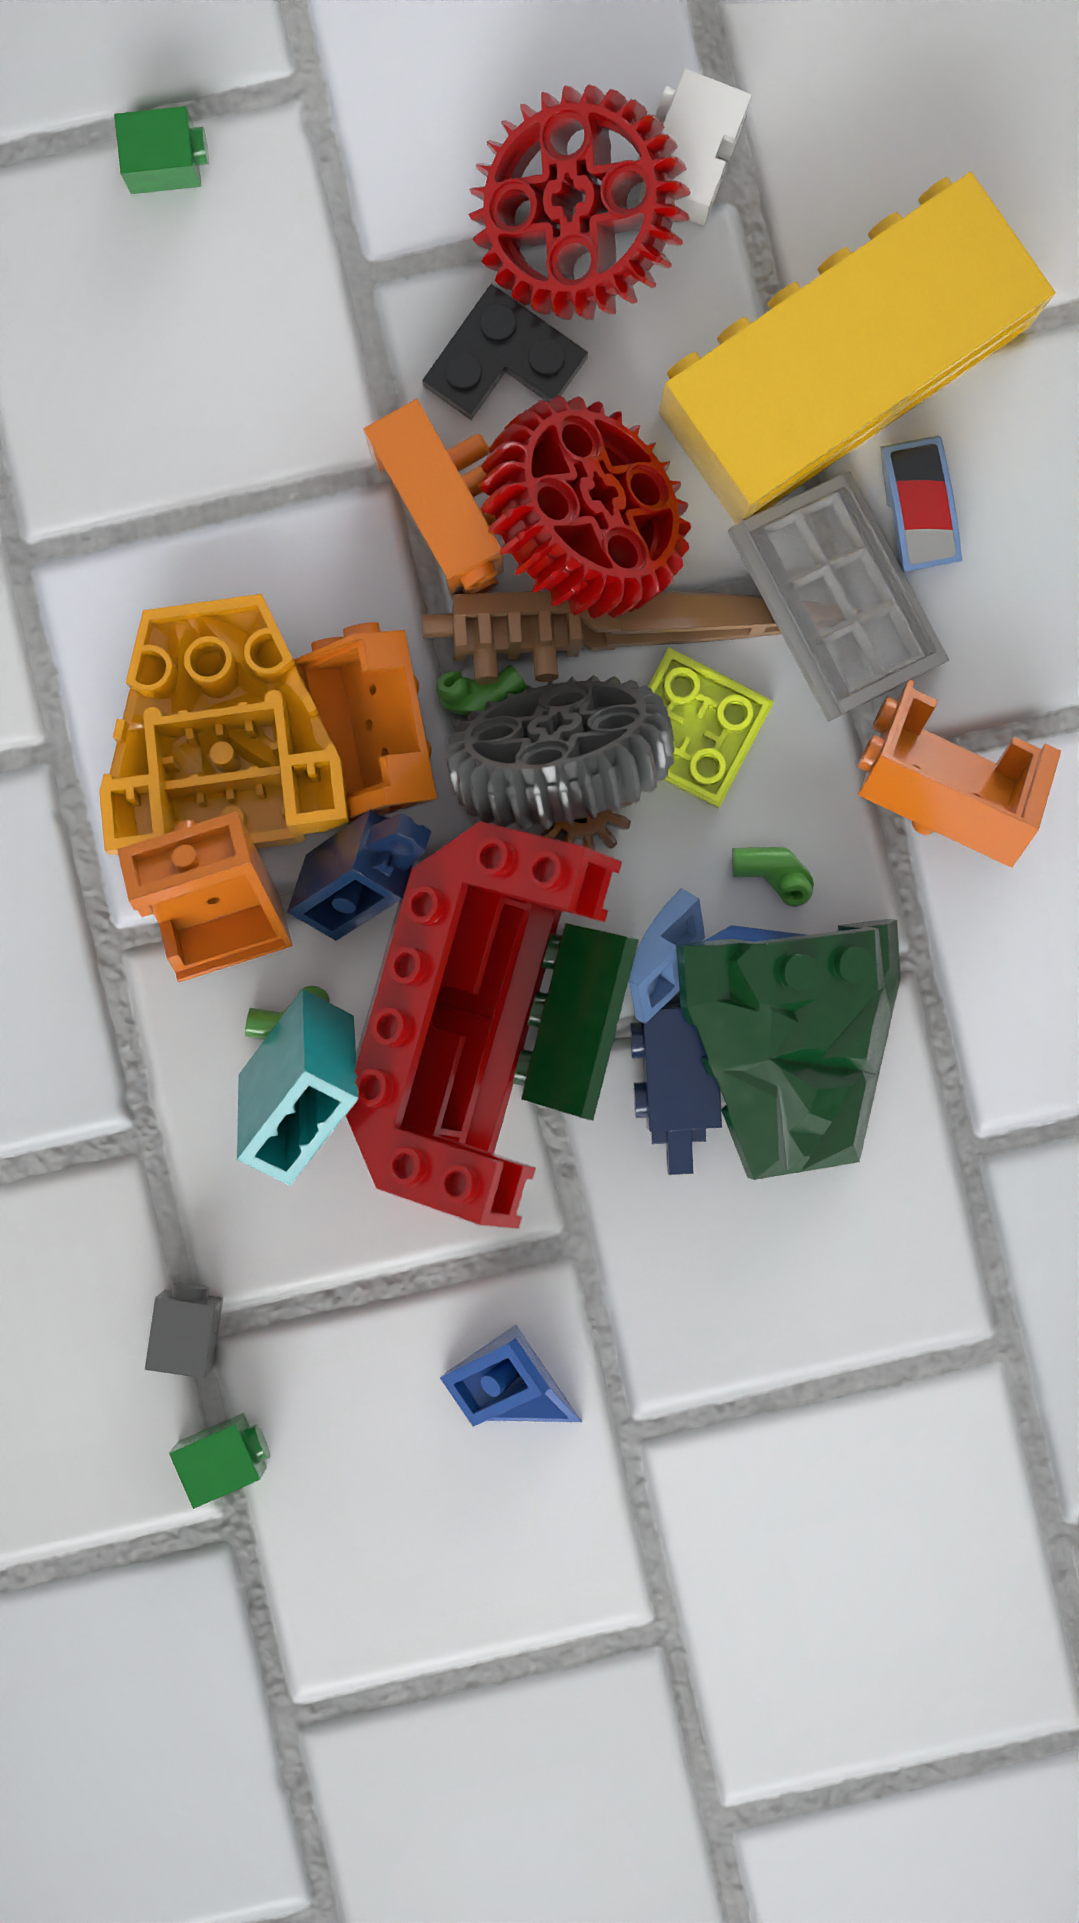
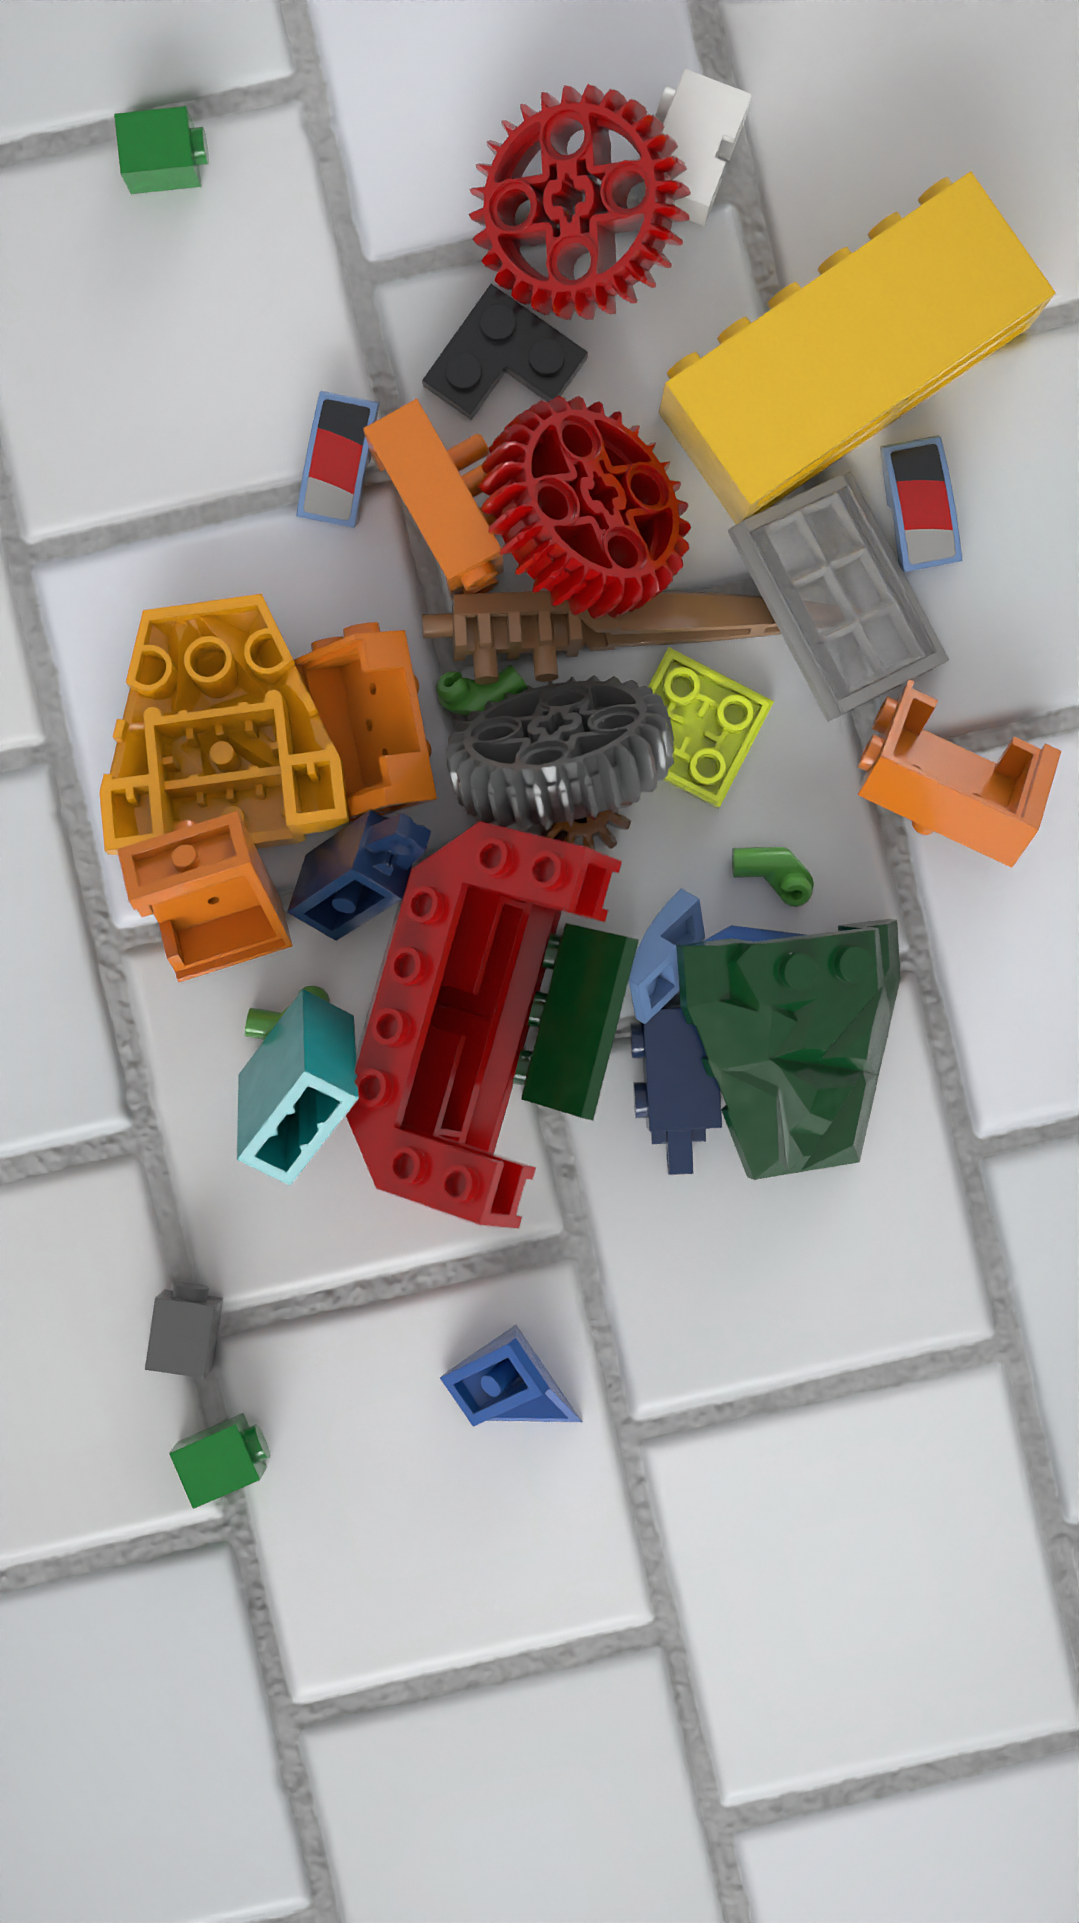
none -> slope [296,391,380,528]

